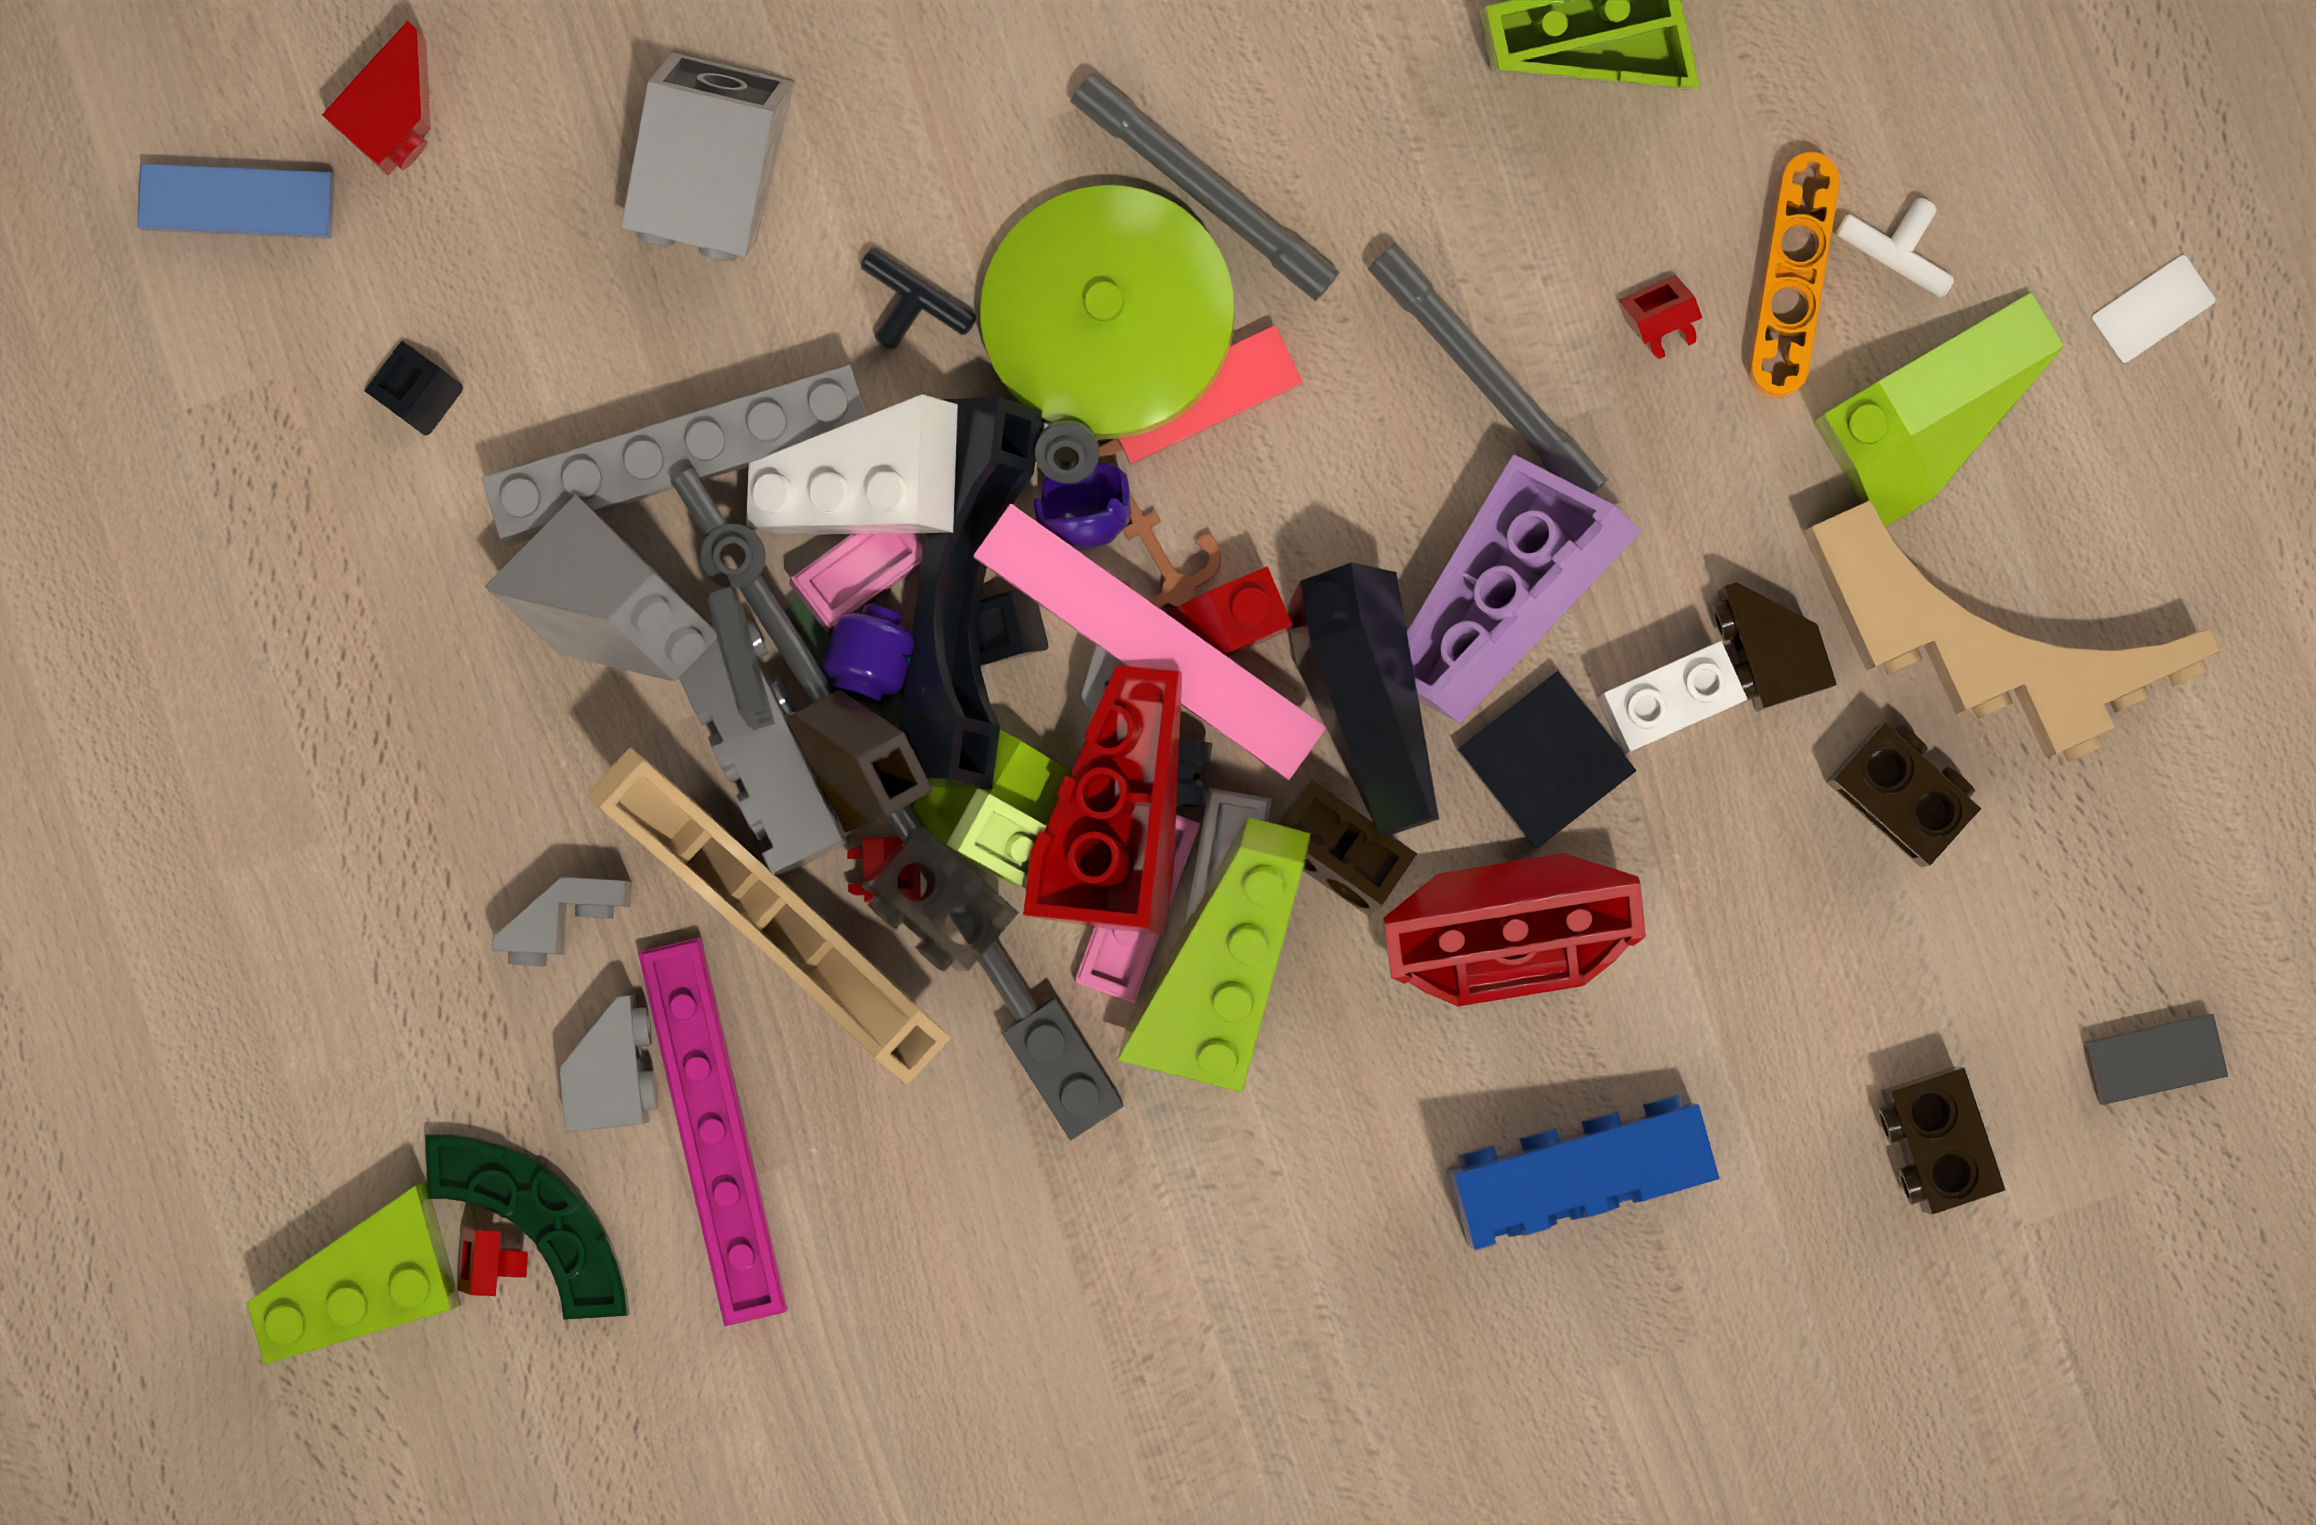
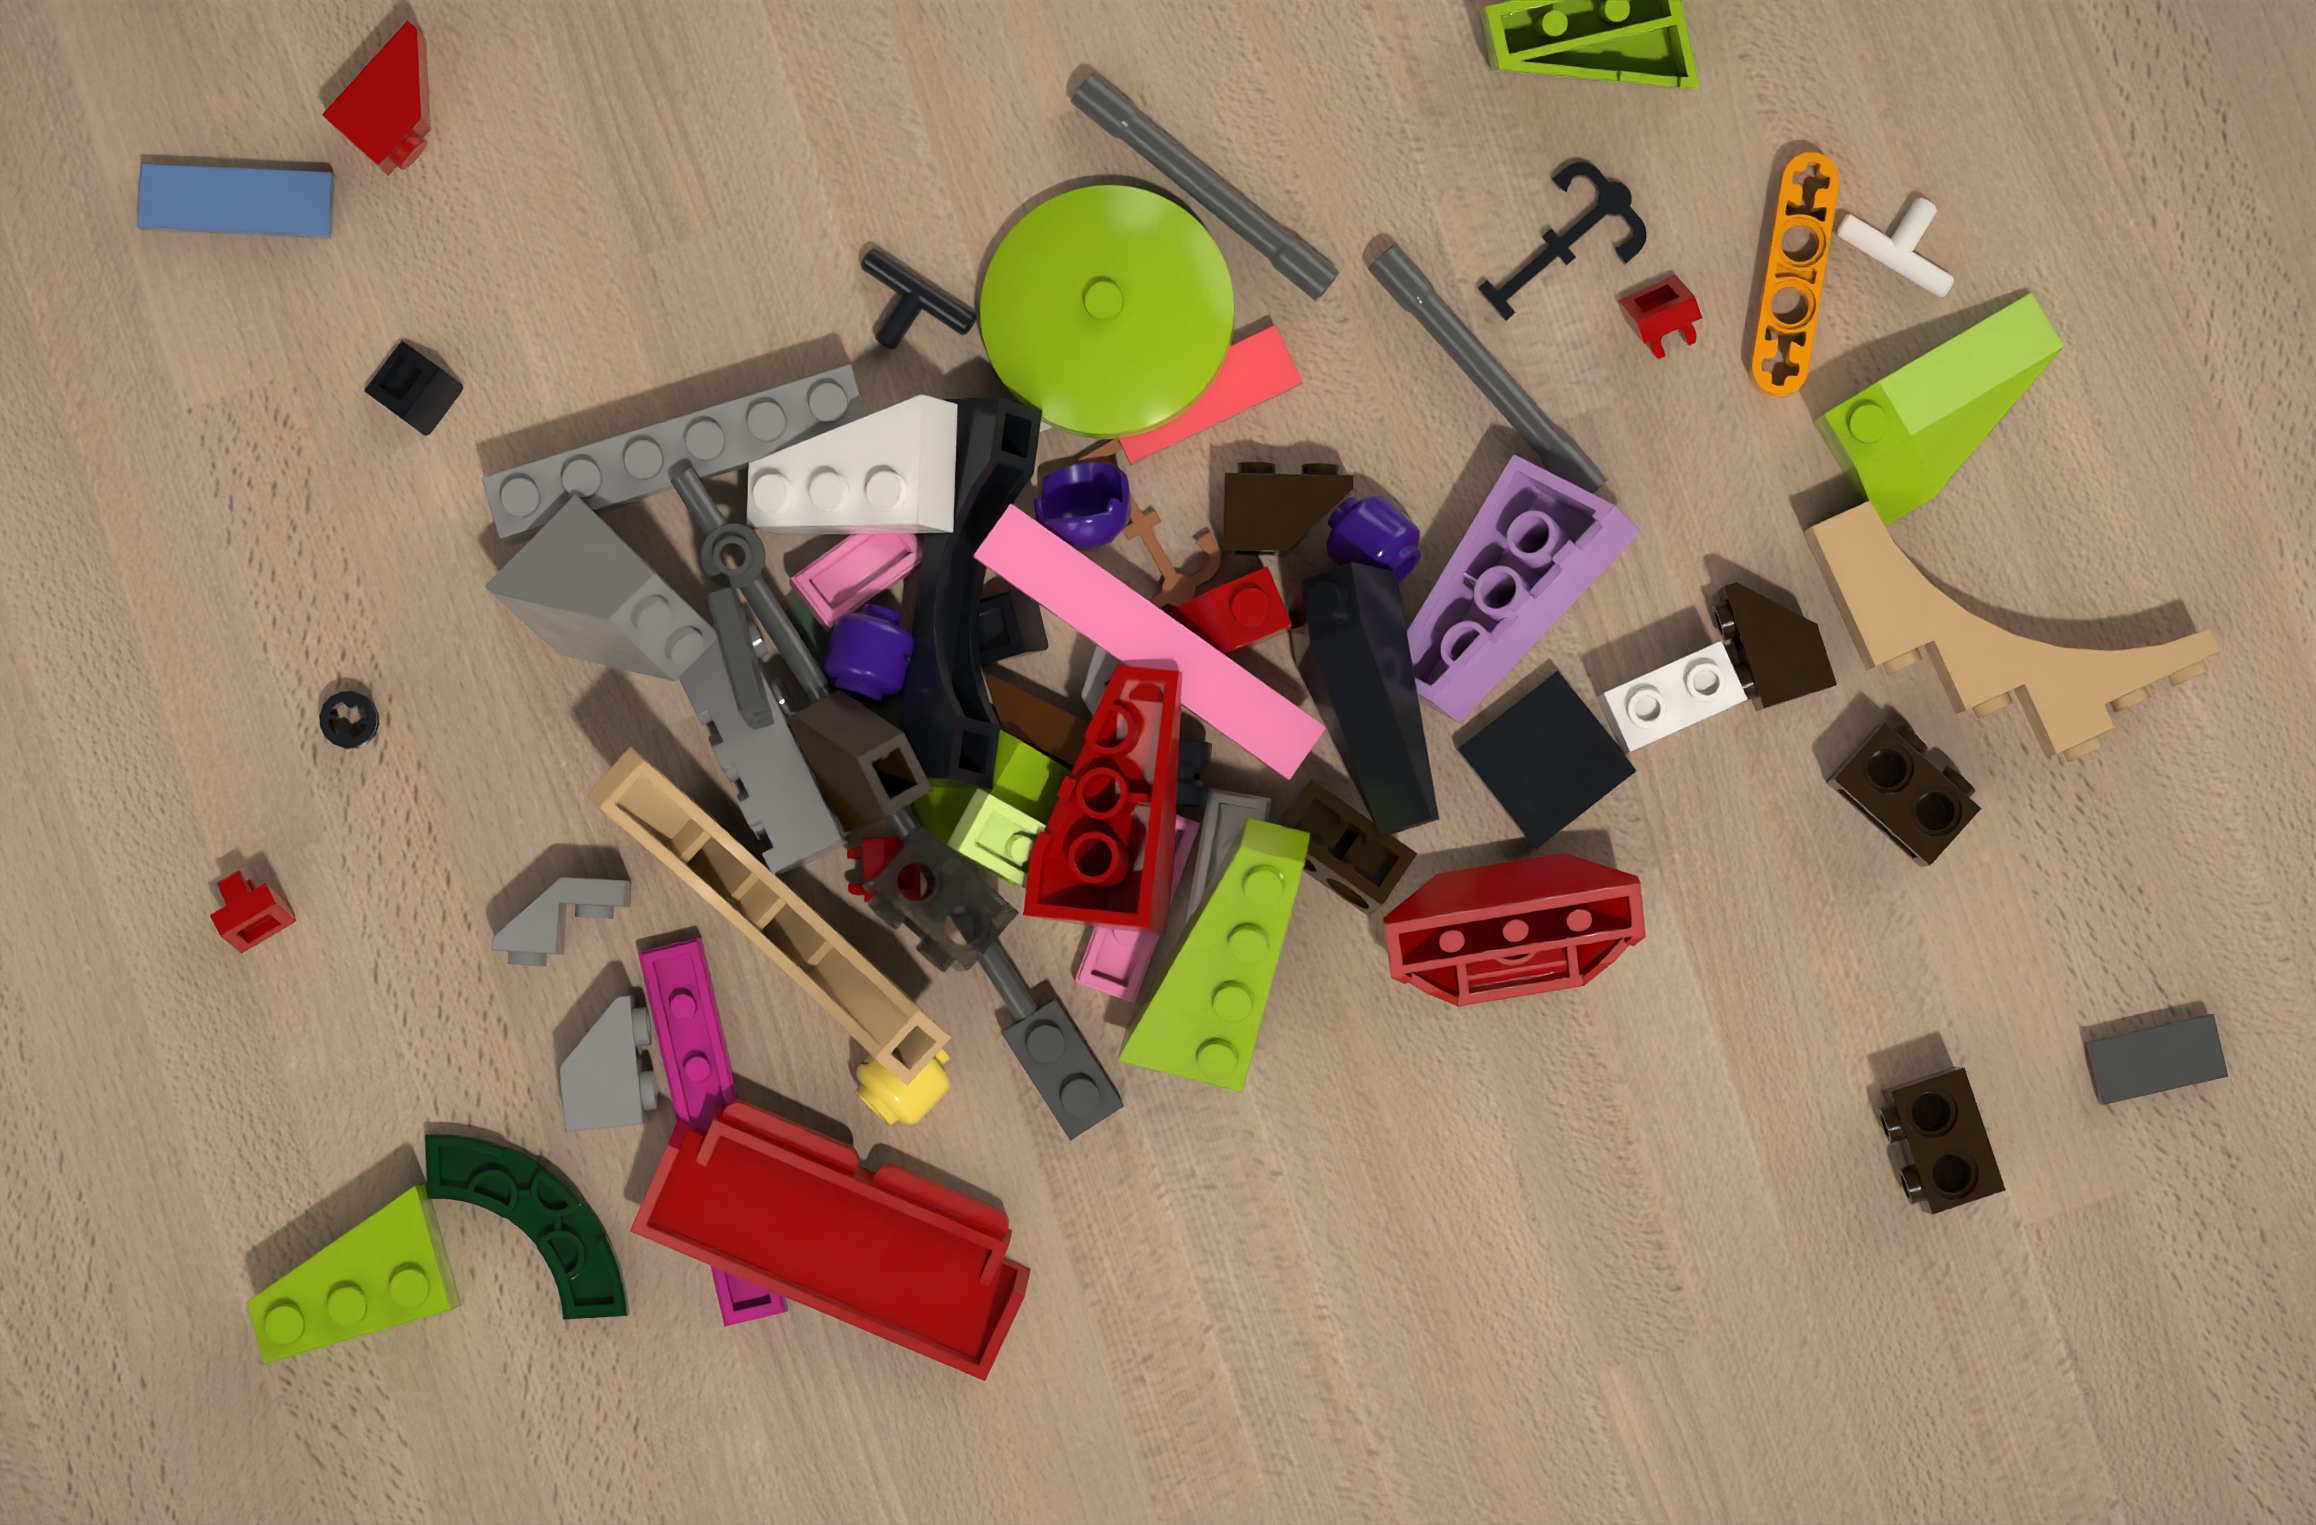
red tile [457,1226,528,1297] -> none
light grey slope [621,52,795,260] -> none
dark grey plate [1035,420,1099,483] -> none
blue wedge [1447,1094,1720,1250] -> none
white sticker [2092,255,2216,363] -> none
none -> red tile [210,870,297,953]
none -> black bush [319,691,379,749]
none -> red slope [630,1099,1031,1381]
none -> light yellow head [855,1049,951,1127]
none -> reddish brown piece [986,674,1090,766]
none -> dark brown slope [1222,462,1353,556]
none -> dark purple head [1326,494,1421,584]
none -> black piece [1477,162,1647,321]

